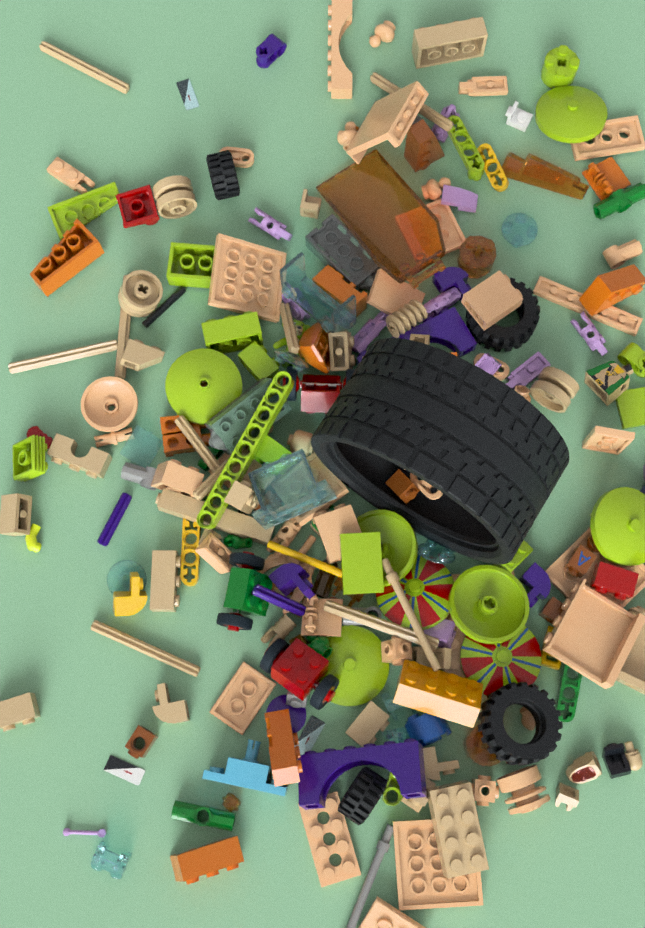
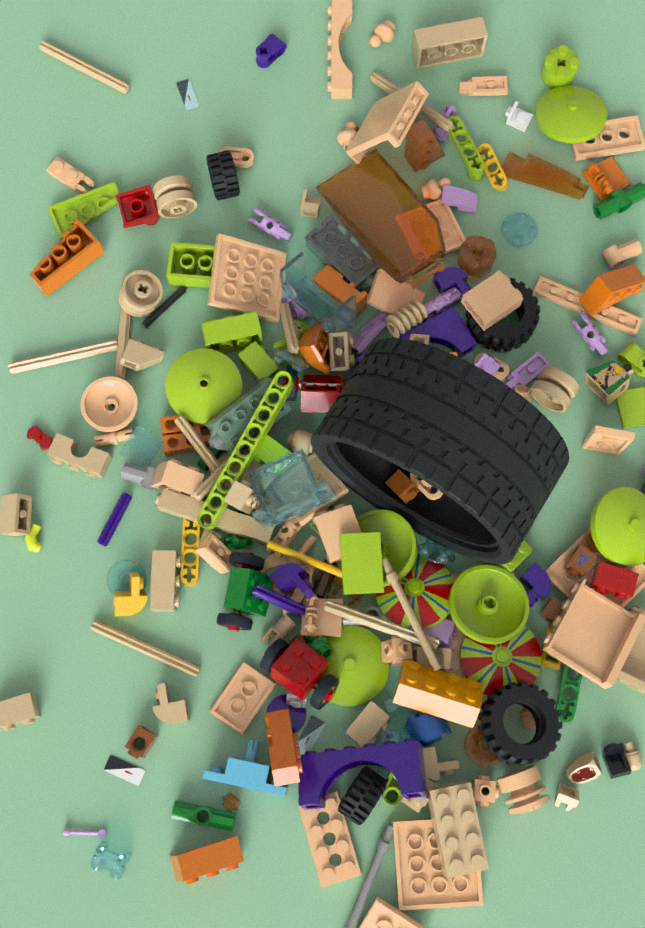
lime brick [12,435,48,482] -> none

